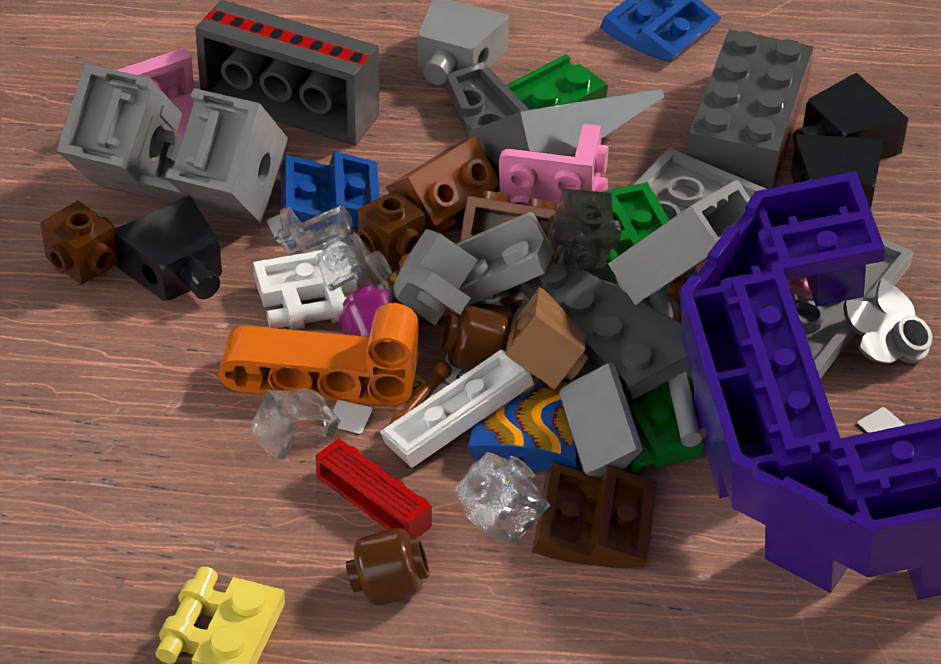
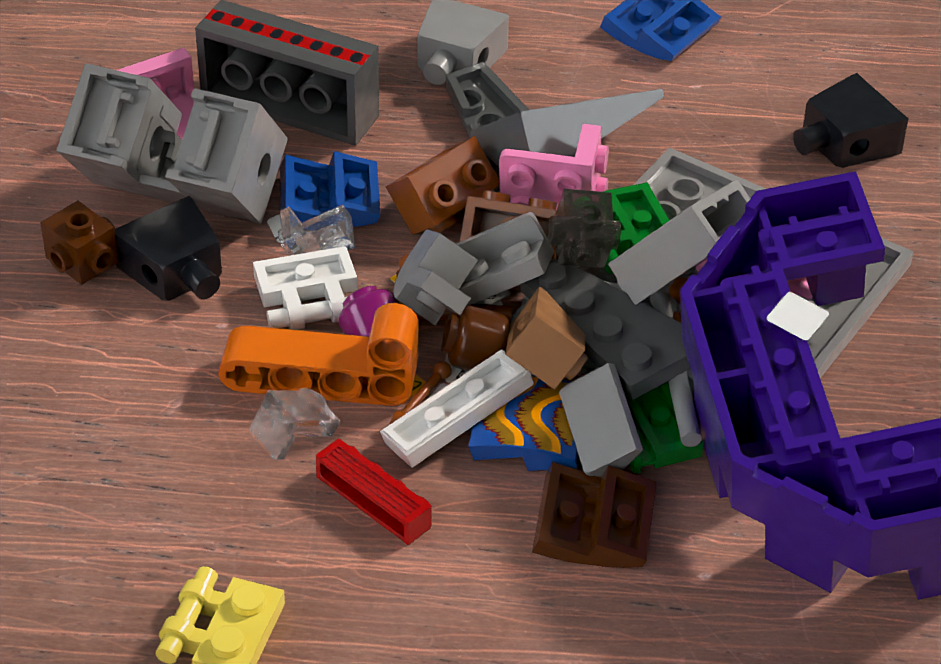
clear bracket [315,232,392,292] -> none
white sticker [326,400,373,434] -> none
reddish brown head [346,527,430,605] -> none
reddish brown brick [357,190,426,276] -> none
clear brick [454,452,550,543] -> none
green plate [506,54,608,110] -> none
dark grey brick [687,29,814,189] -> none
black torso [791,134,883,209] -> none
light grey plate [843,279,932,364] -> none
white sticker [857,407,905,433] -> none
none -> white sticker [767,292,829,340]

